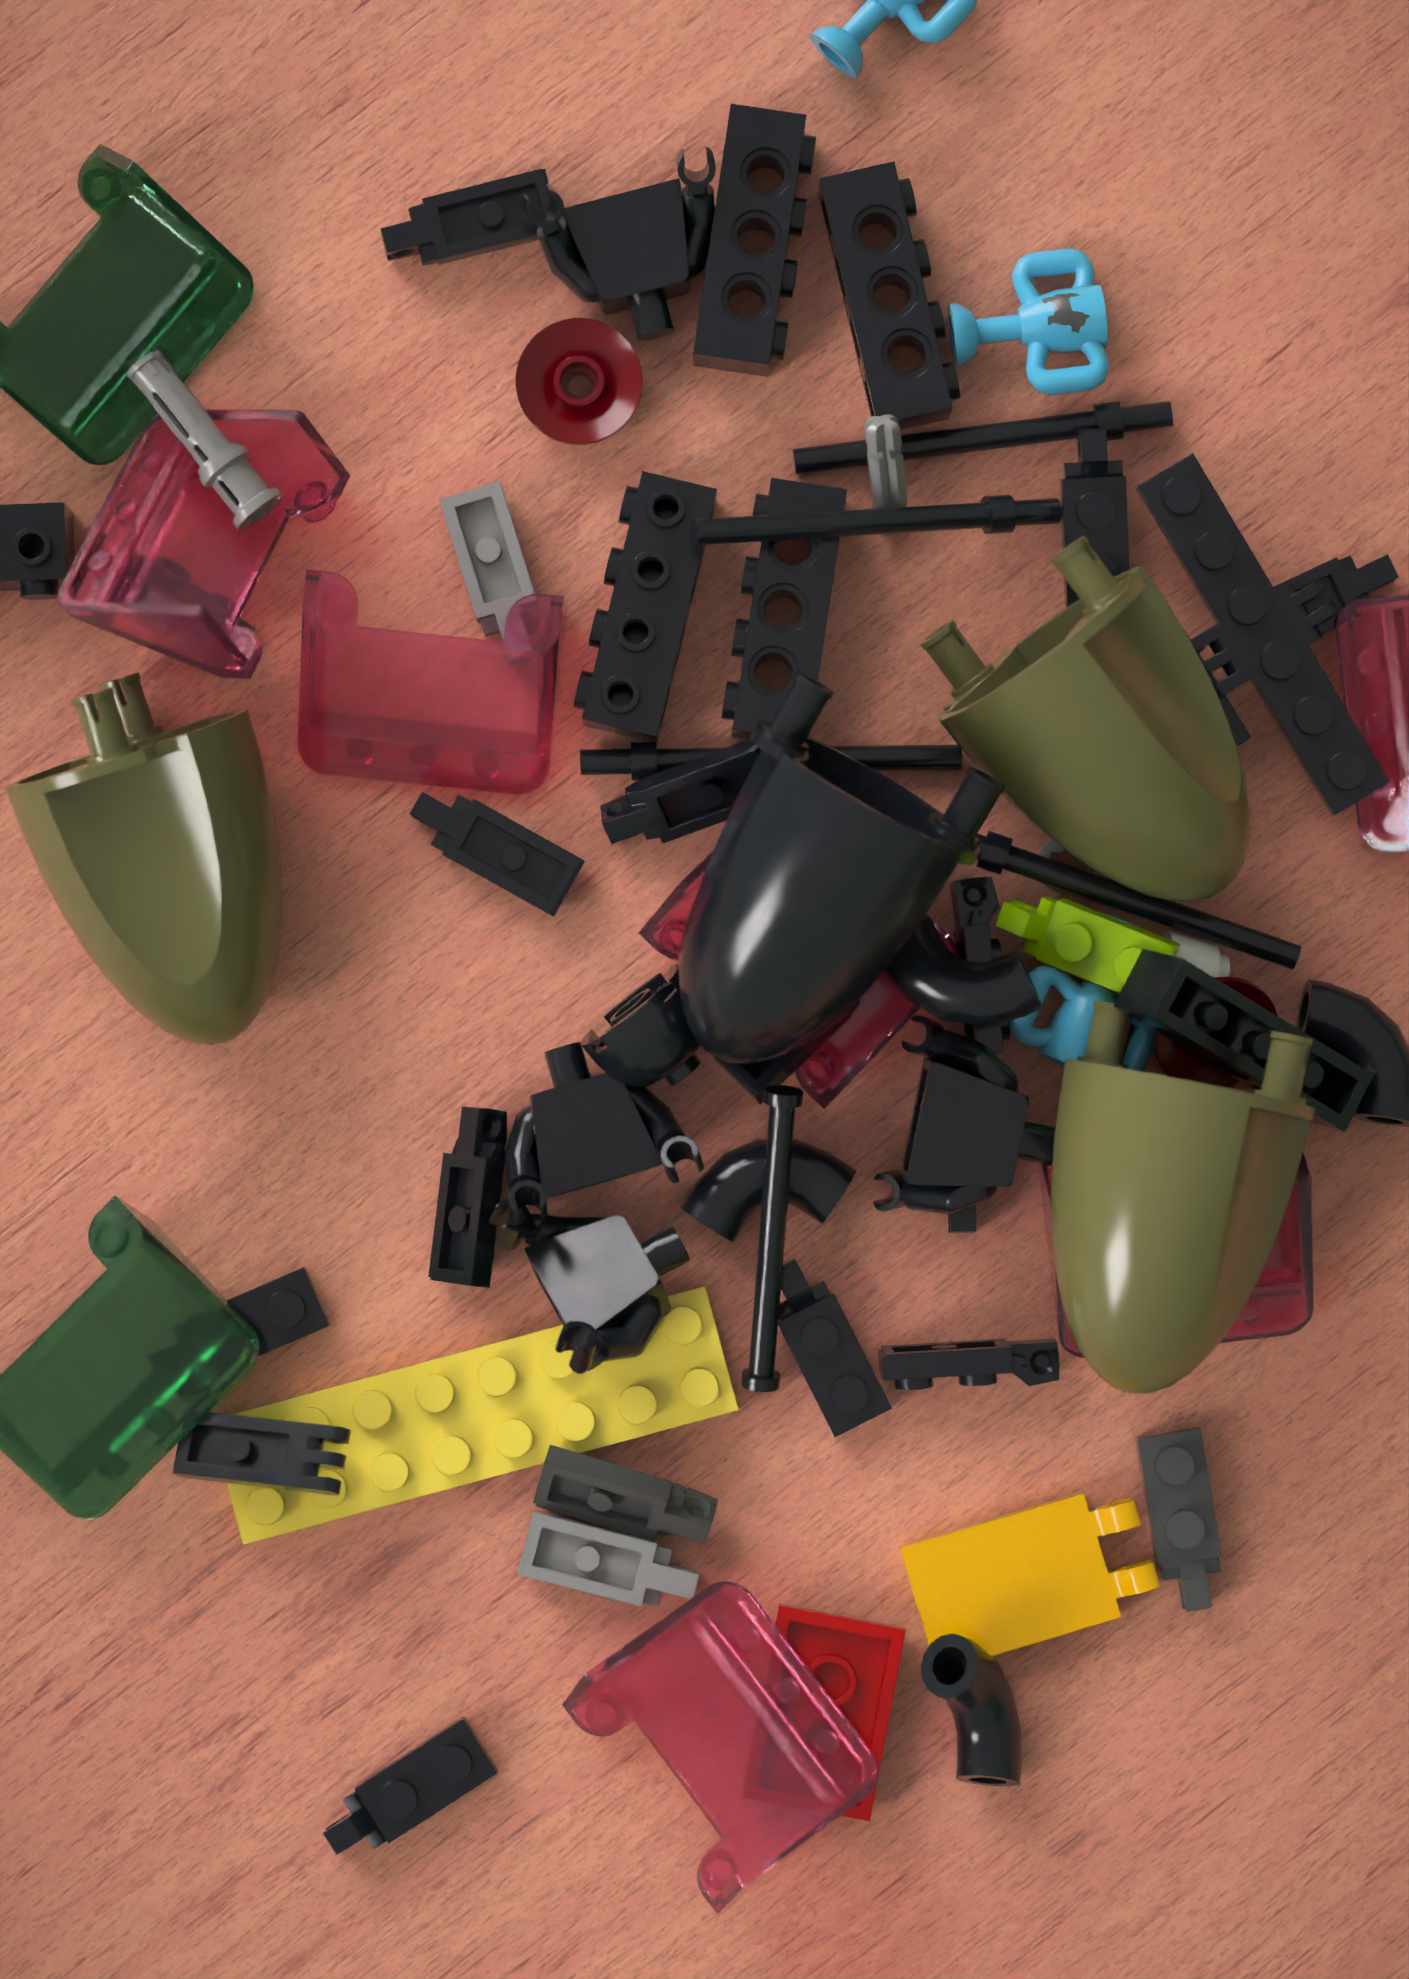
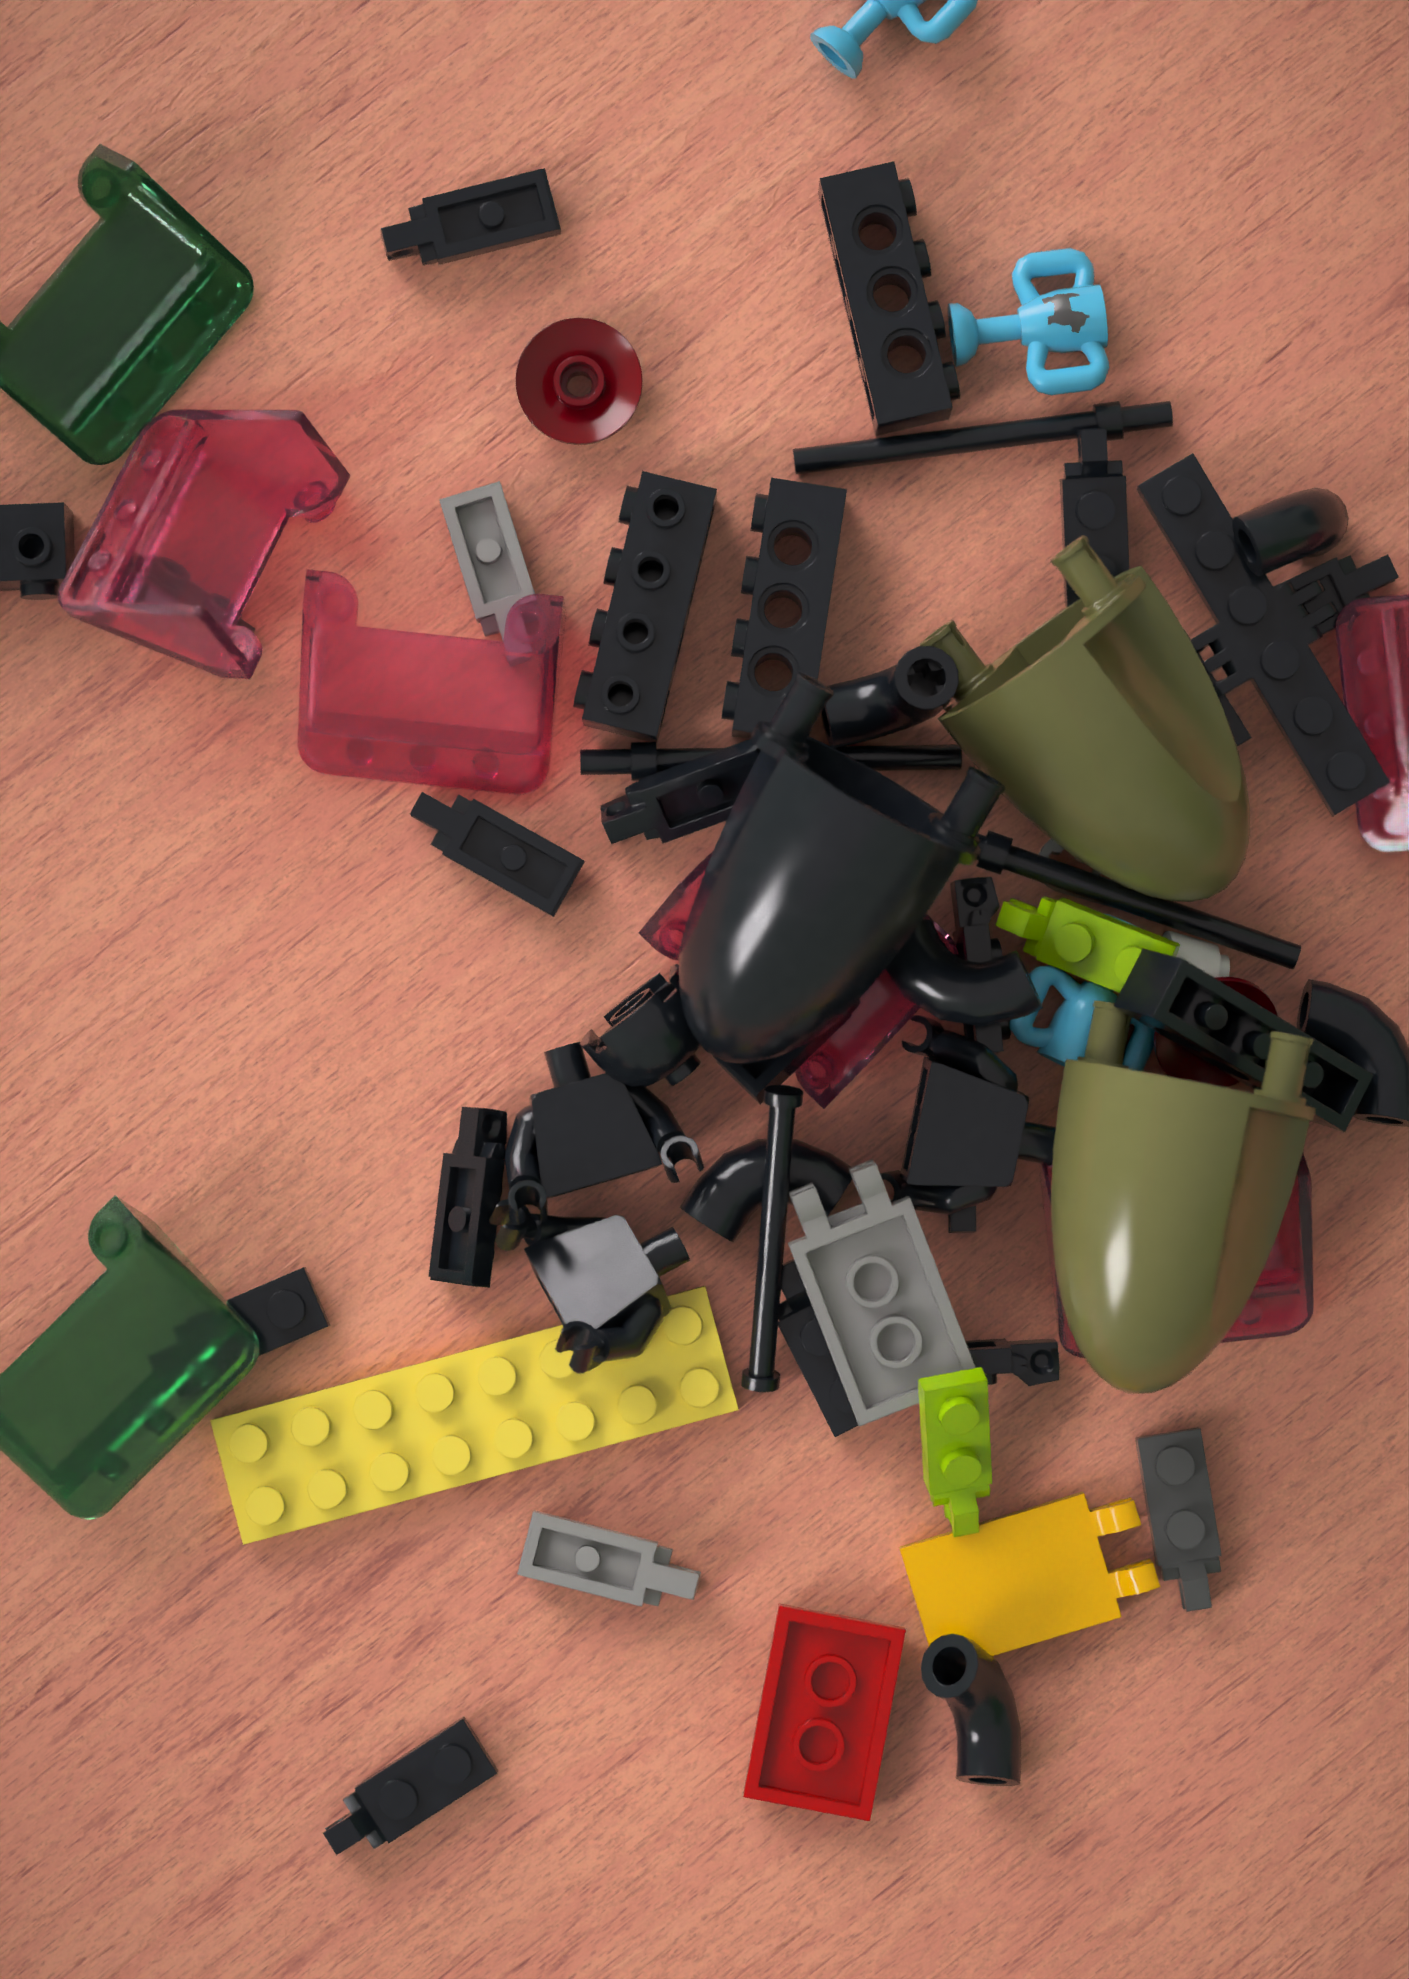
olive windscreen [5,672,282,1045] -> none
light grey pin [127,349,284,531] -> none
black hinge [172,1409,351,1495] -> none
black torso [521,147,716,340] -> none
dark grey hinge [533,1445,718,1543] -> none
clear pink windscreen [562,1581,878,1914] -> none
black bar [691,495,1062,545] -> none
black brick [693,104,816,377] -> none
light grey axle [864,414,907,536] -> none
none -> light grey tile [788,1159,976,1426]
none -> black cylinder [821,646,959,748]
none -> lime hinge [918,1367,992,1537]
none -> black cylinder [1232,488,1349,576]

